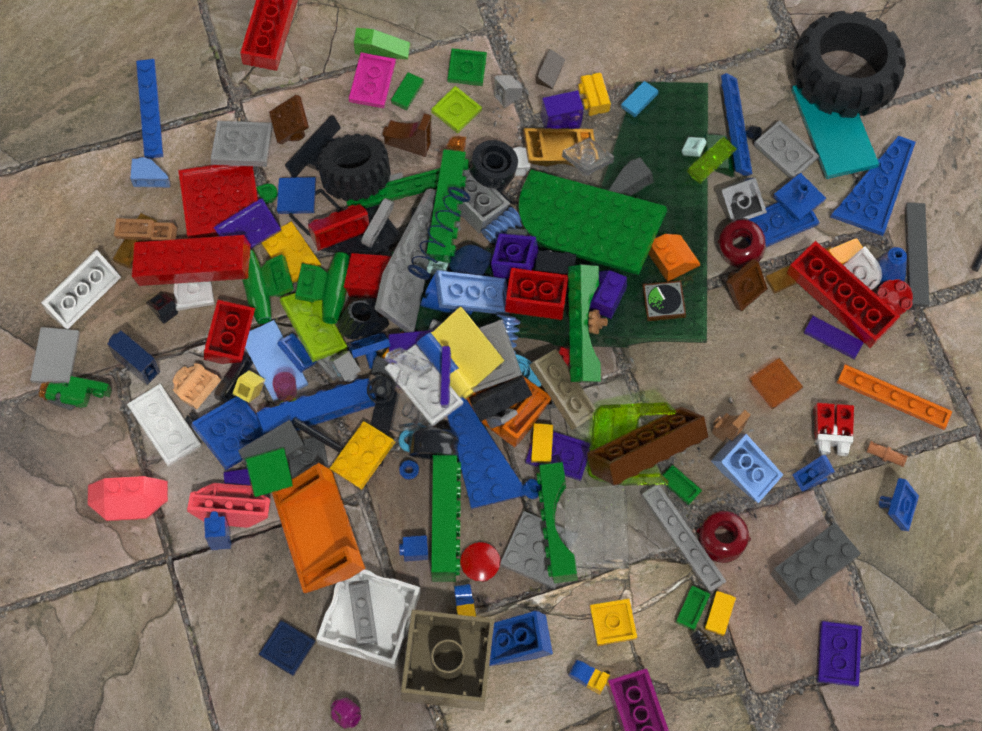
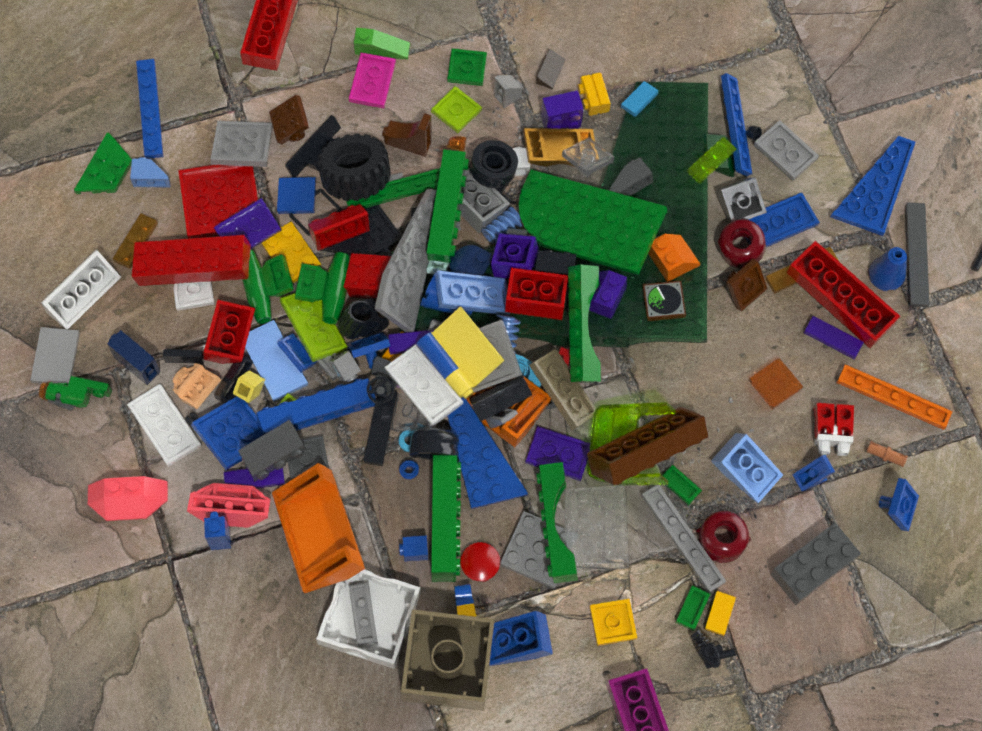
medium nougat slope [114,218,177,242] -> none
black slope [146,292,178,324] -> none
green tile [244,447,293,497] -> none
green tile [256,184,278,204] -> none
dark blue tile [259,620,316,677] -> none
clear pink piece [272,372,298,401] -> none
black piece [291,417,343,452] -> none
yellow plate [329,421,396,490] -> none
magenta head [330,697,361,729] -> none
light grey beam [361,198,394,248] -> none
clear tile [384,347,434,386] -> none
green tile [391,72,424,111] -> none
dark blue piece [407,187,471,280] -> none
dark purple tile [440,346,451,408] -> none
blue tile [522,479,542,499] -> none
yellow tile [531,423,553,464] -> none
leg [568,660,610,695] -> none
medium nougat plant [588,310,608,334] -> none
light aqua tile [682,137,706,156] -> none
medium nougat slope [712,410,751,442] -> none
blue tile [773,173,826,222] -> none
teal tile [791,85,879,179] -> none
black tyre [792,11,906,118] -> none
dark purple tile [817,621,862,687] -> none
light orange tile [828,238,863,265] -> none
white tile [844,247,882,290] -> none
red dish [876,279,913,315] -> none
none -> green wing [74,132,132,194]
none -> black tile [163,349,204,364]

